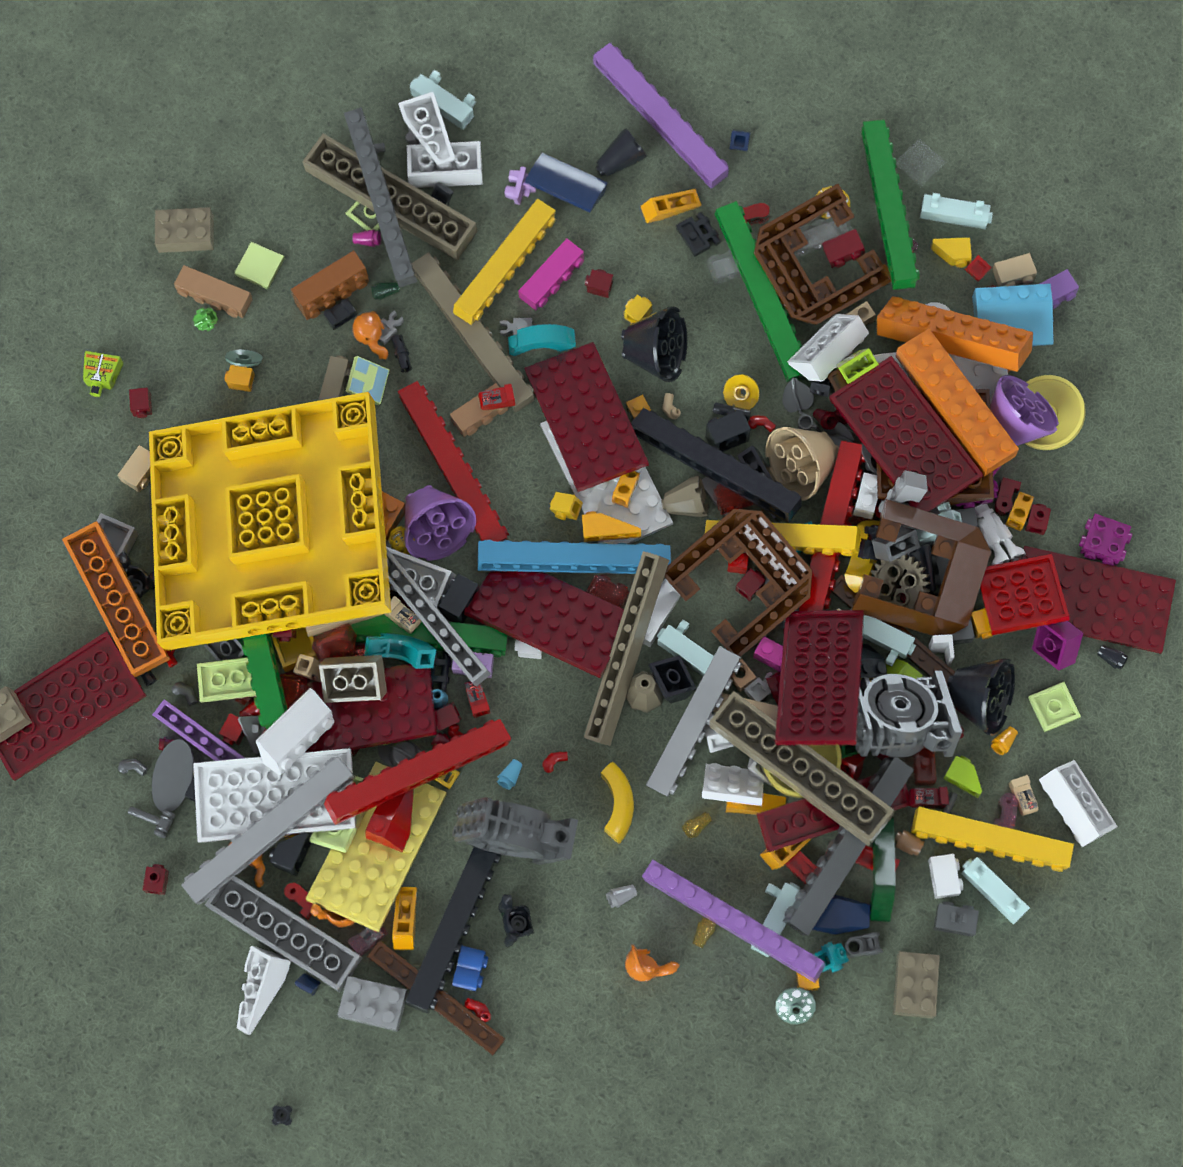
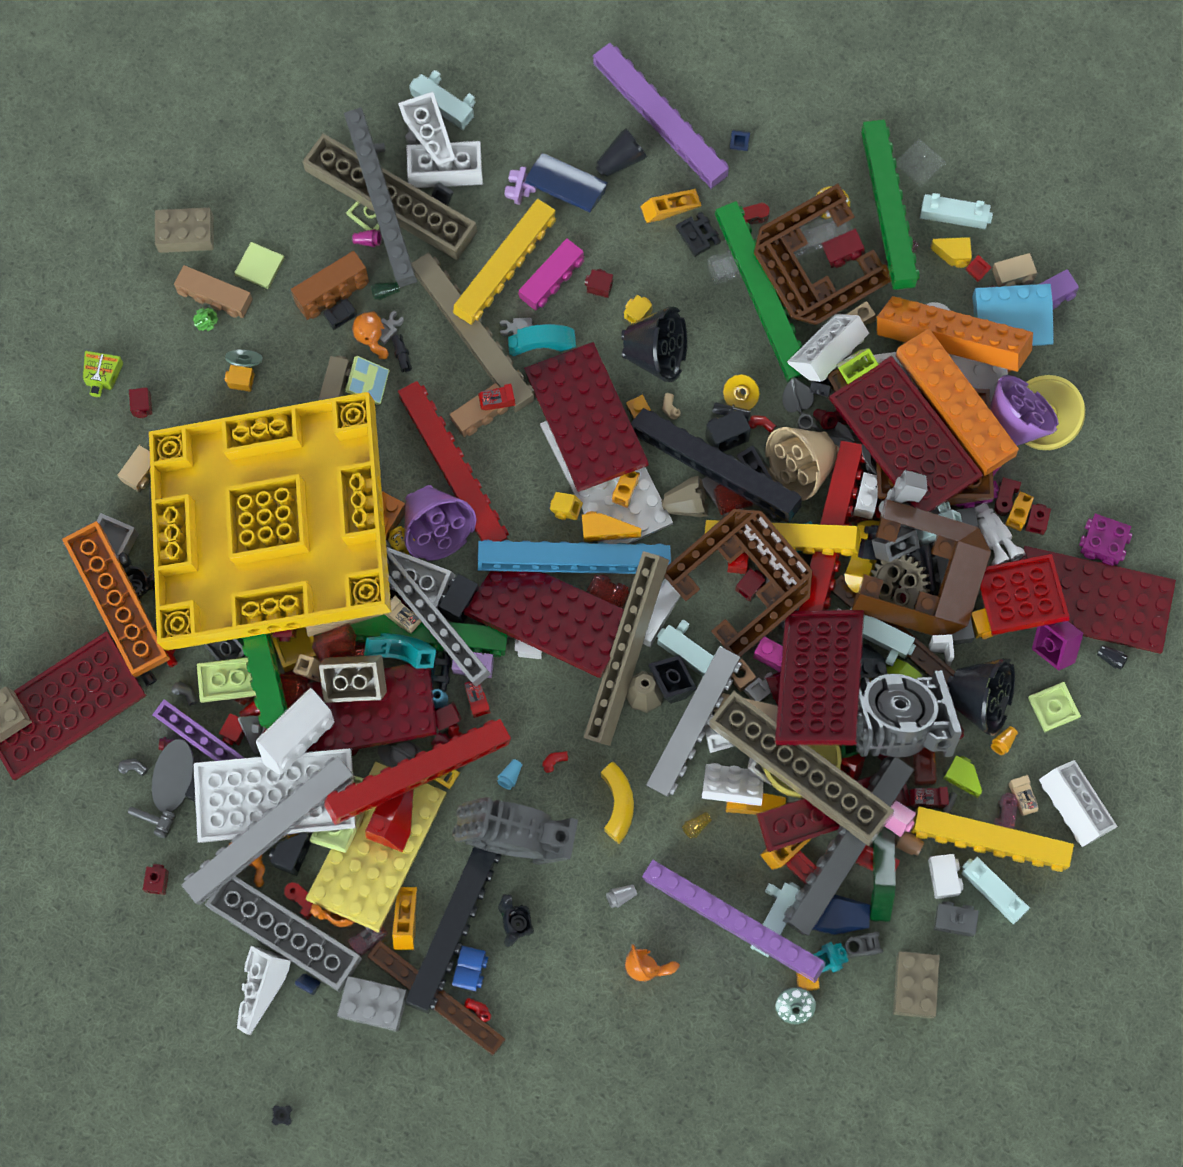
clear yellow cone [692,917,717,948] -> none
none -> bright pink brick [885,801,916,837]

